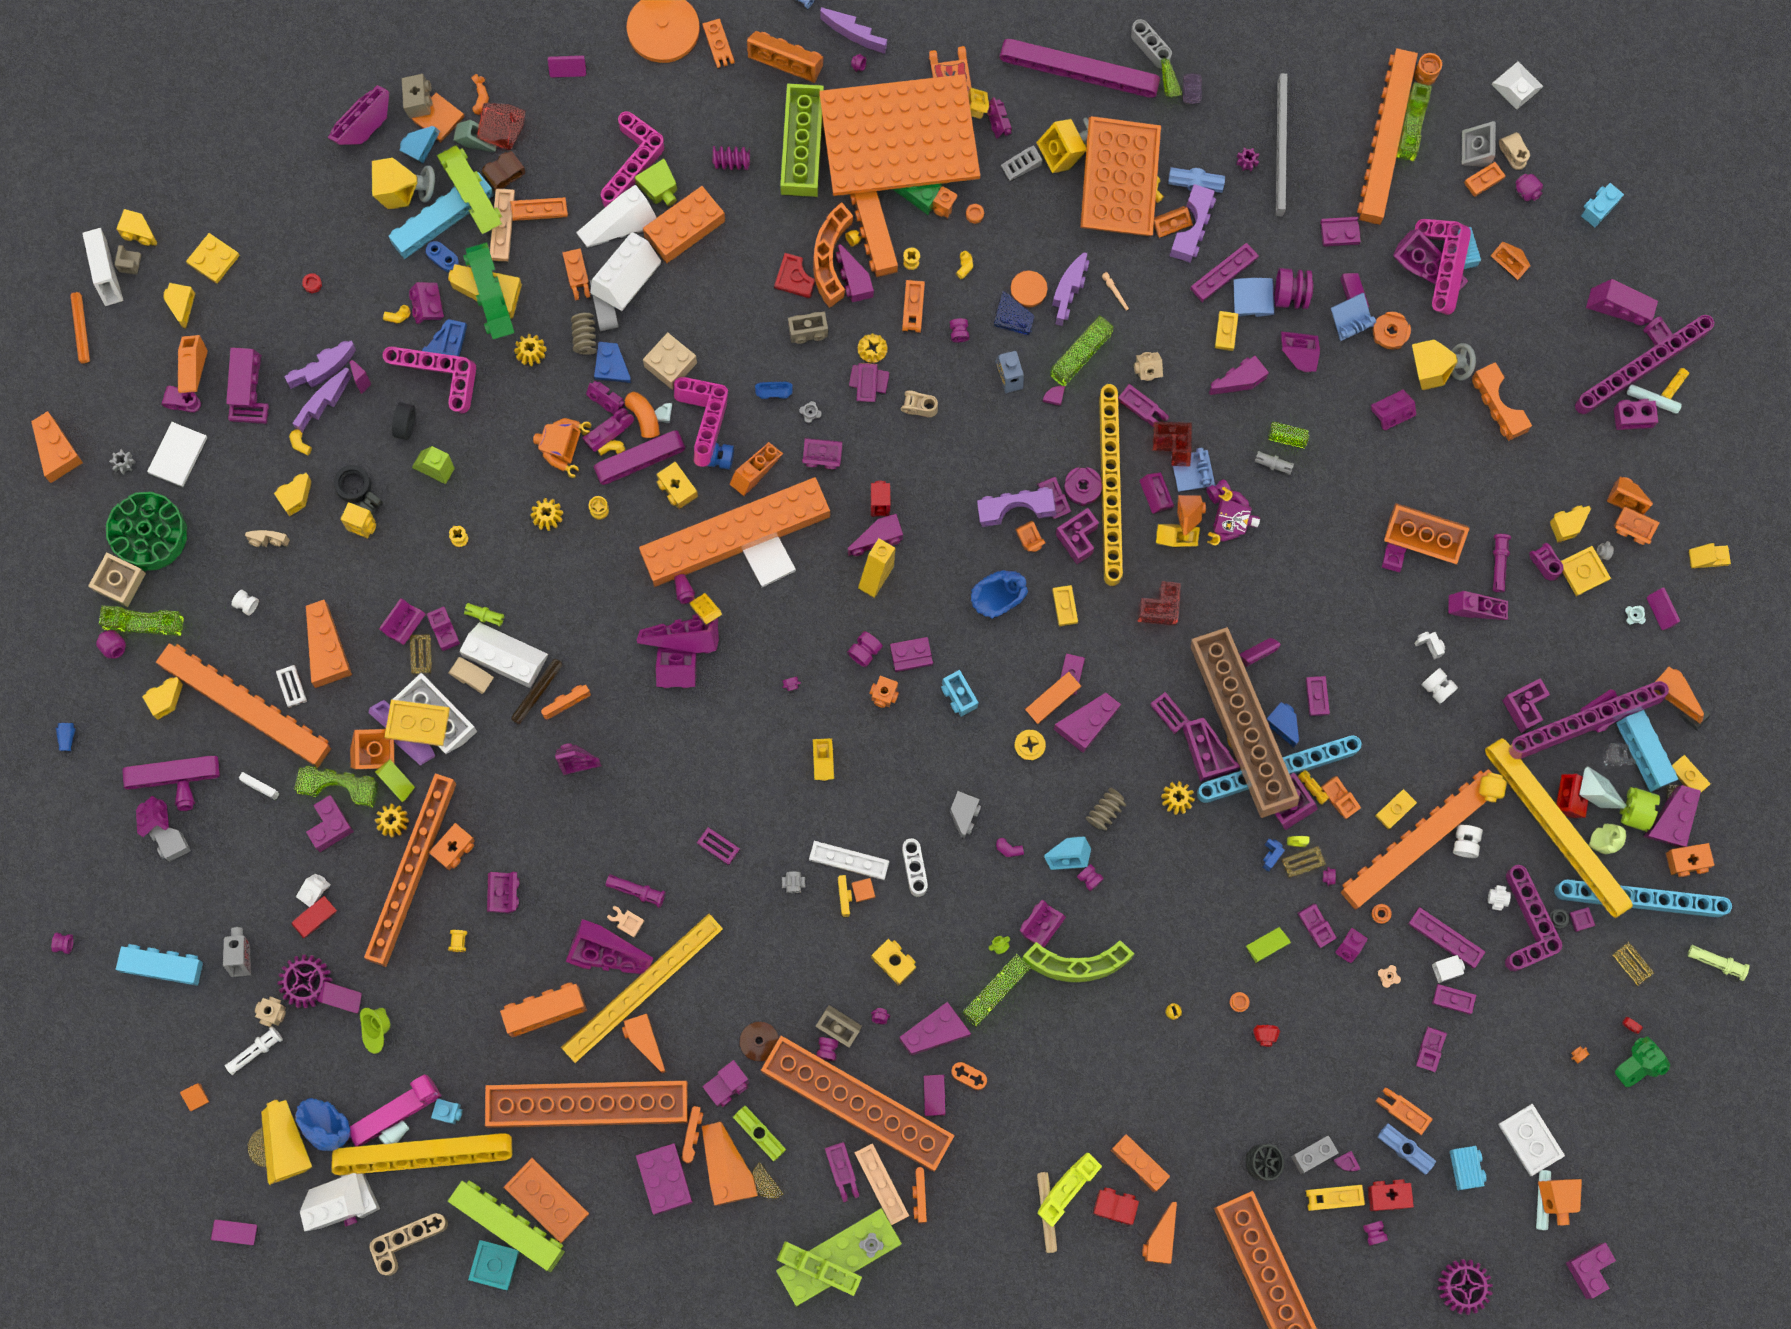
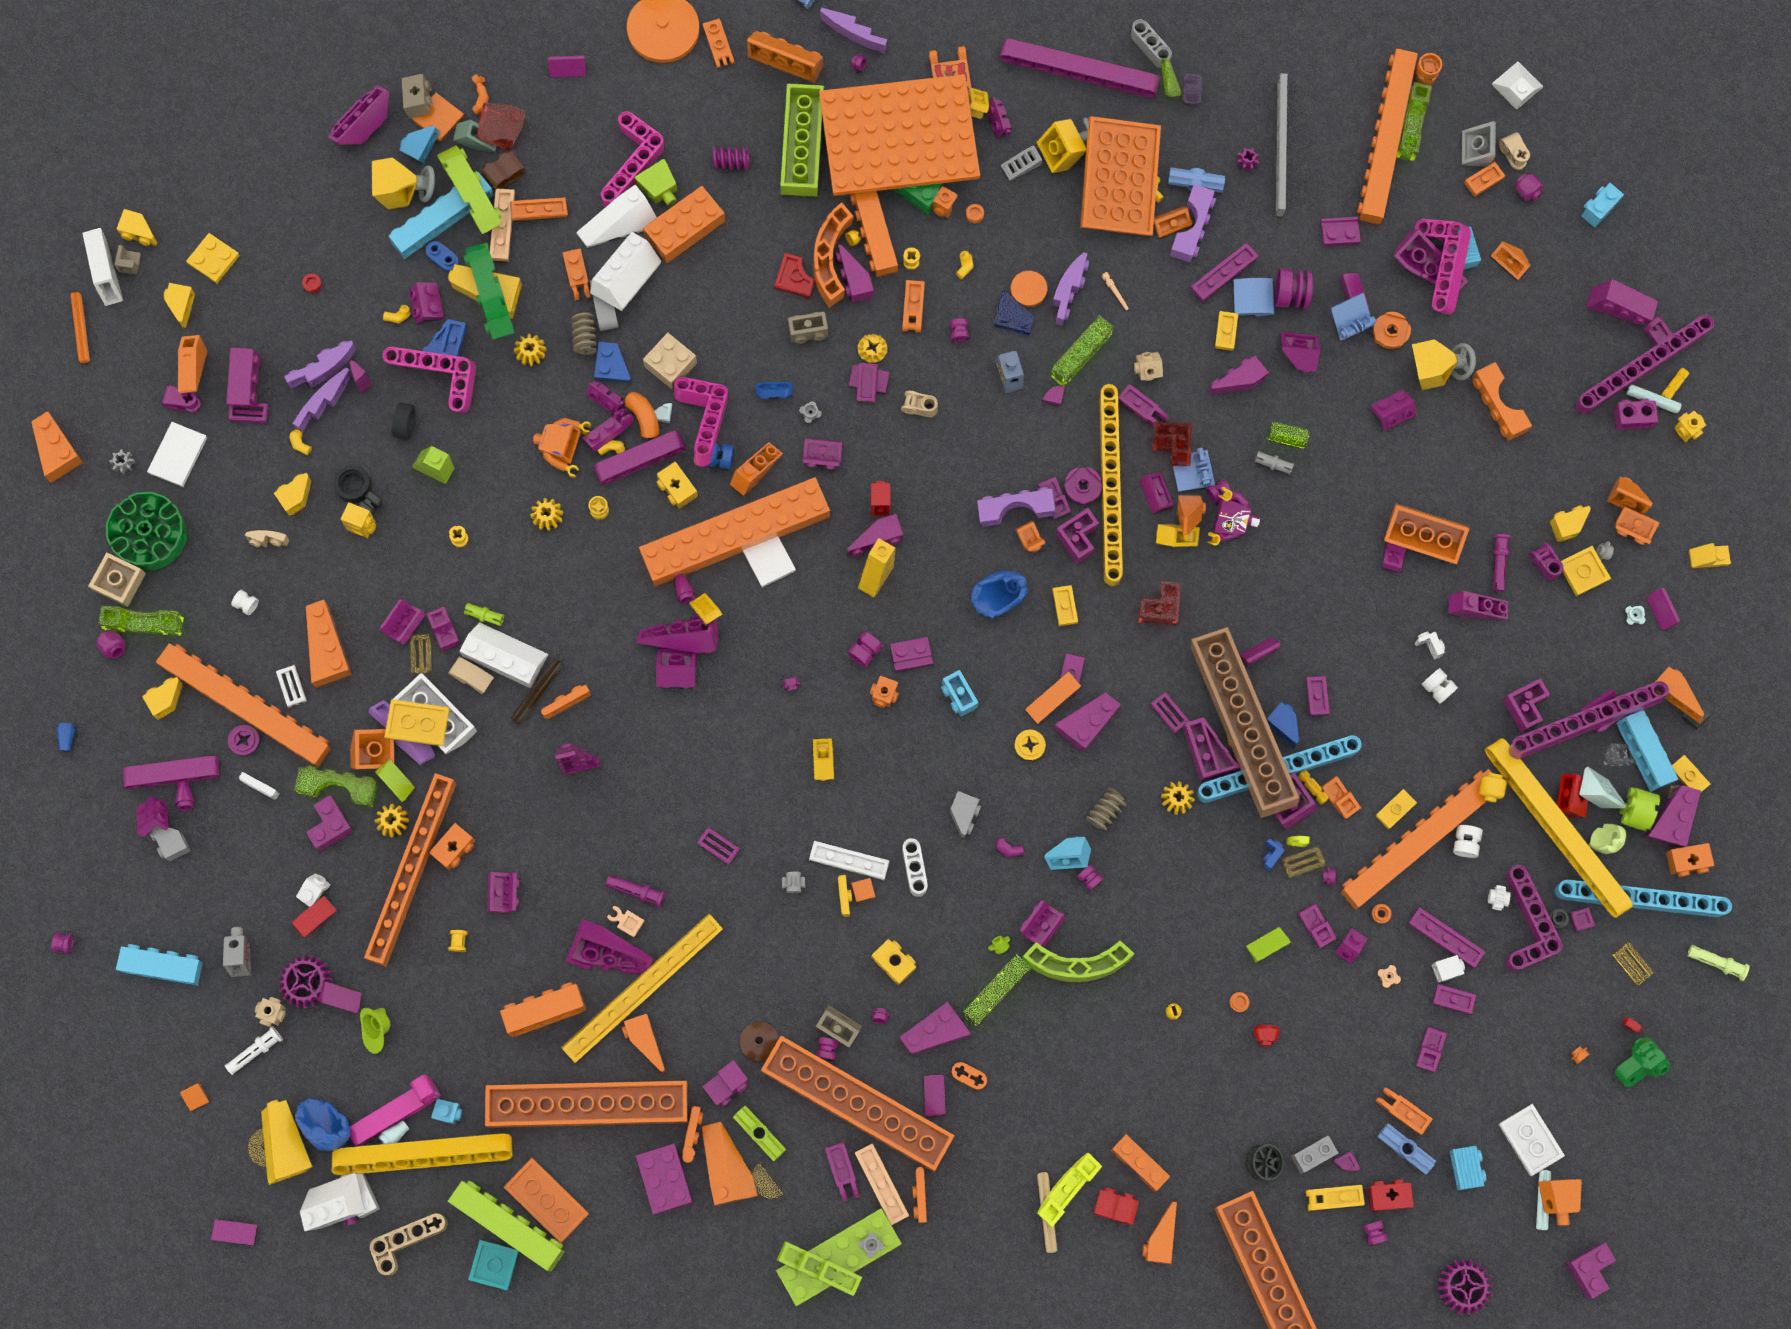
none -> magenta gear [228,725,260,756]
none -> yellow brick [1674,411,1706,443]

